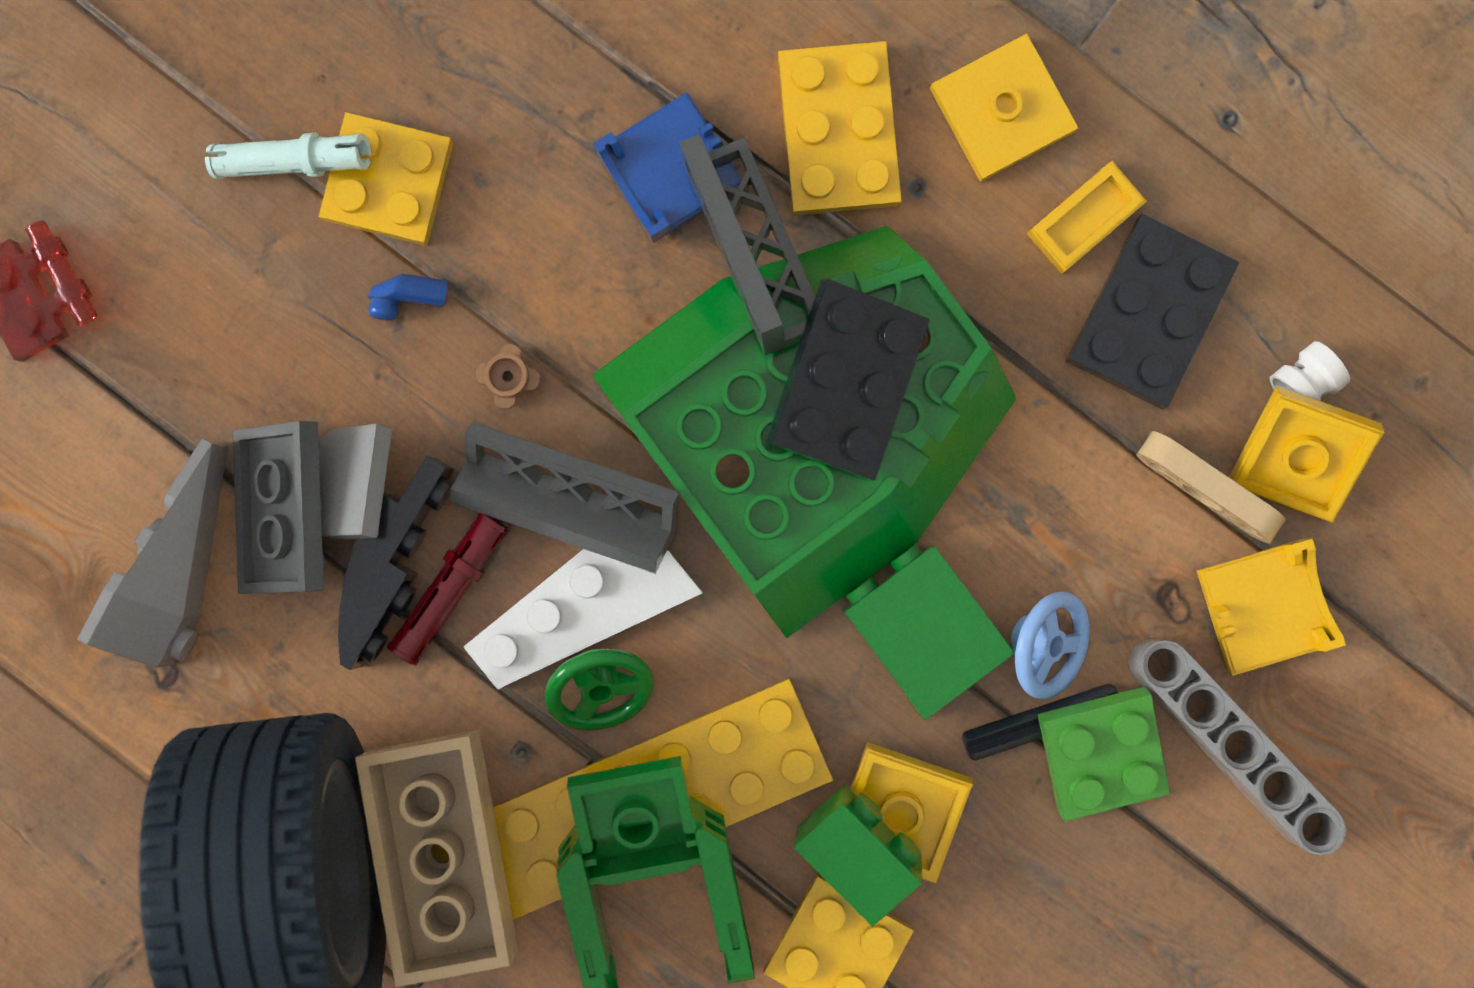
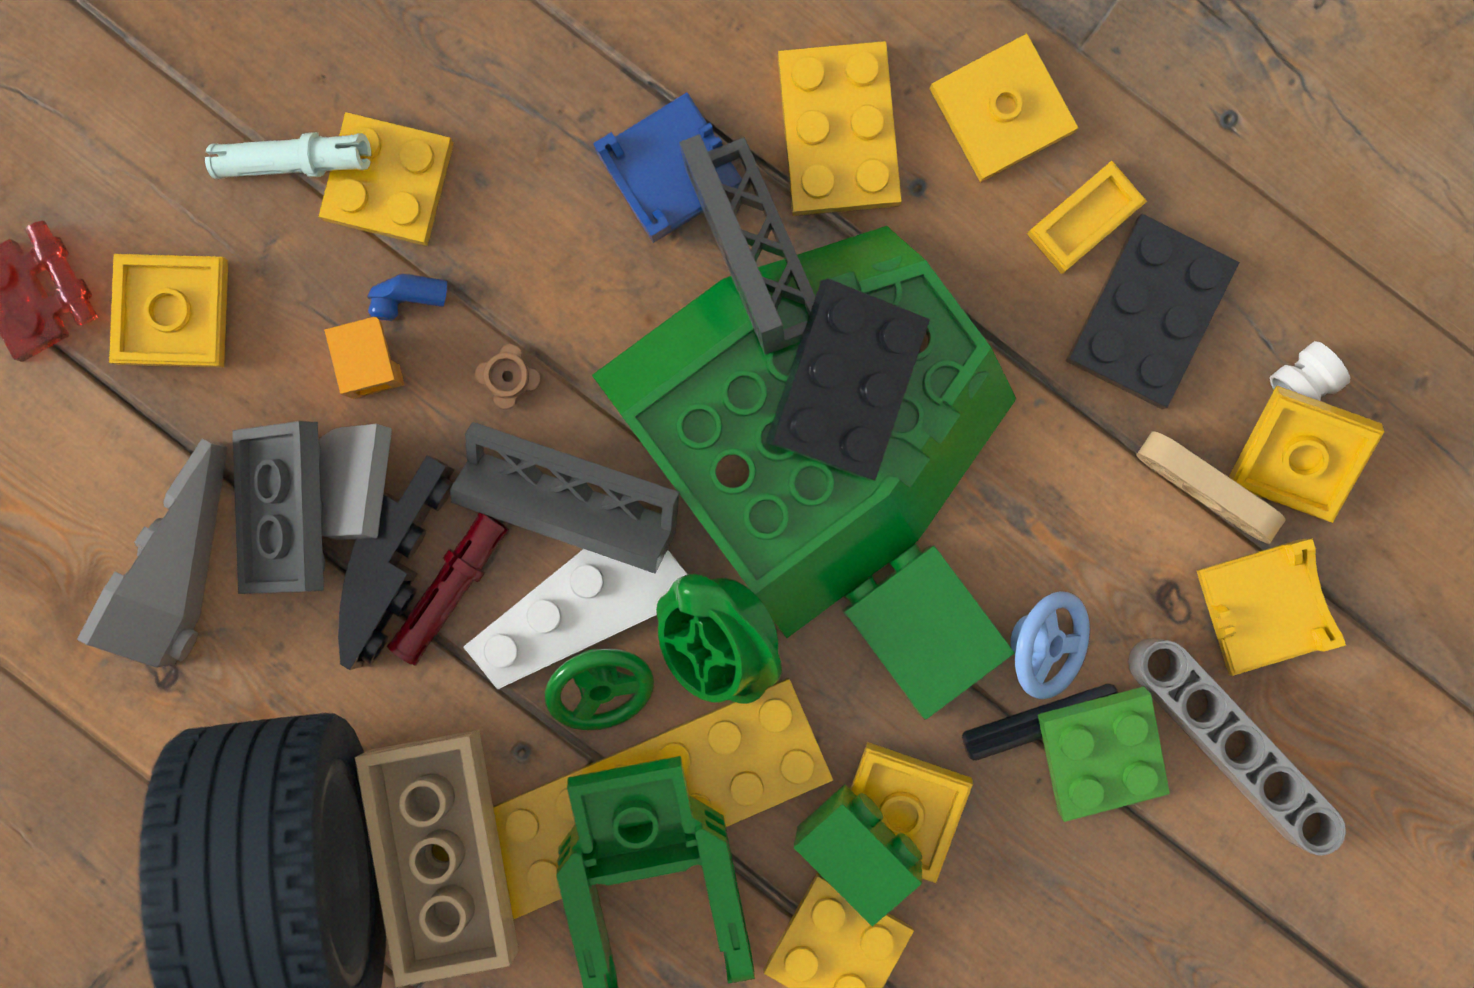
none -> yellow plate [109,254,228,368]
none -> light orange panel [324,317,405,399]
none -> green piece [656,574,782,704]

